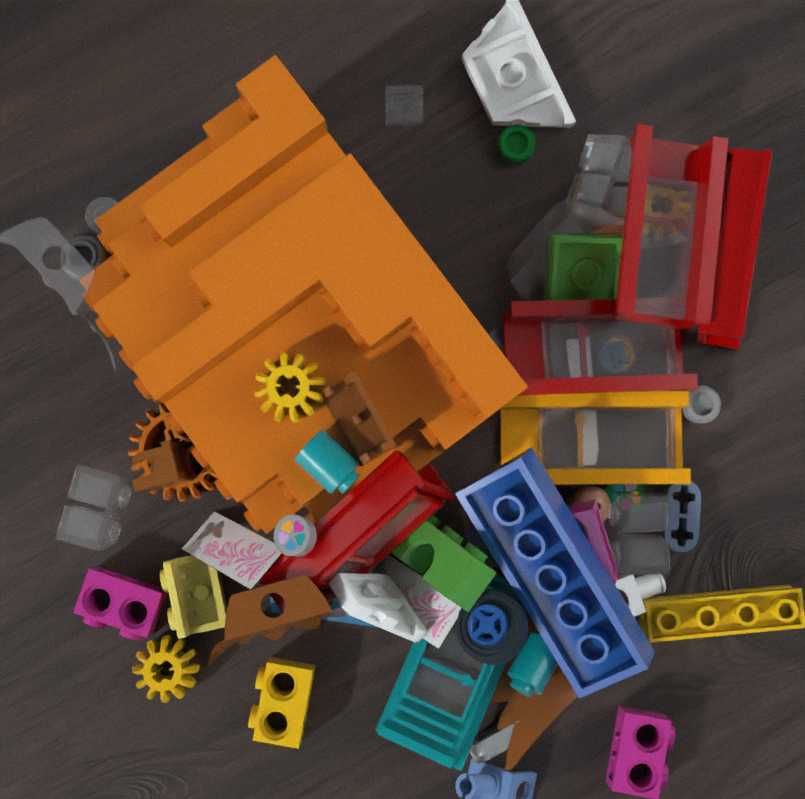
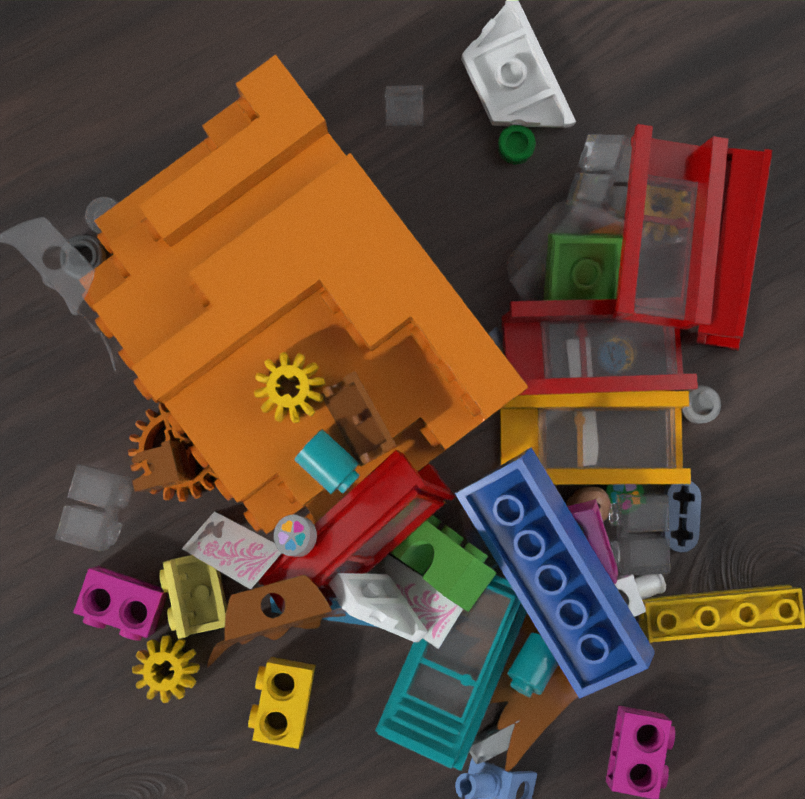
black wheel [456,591,529,665] -> none

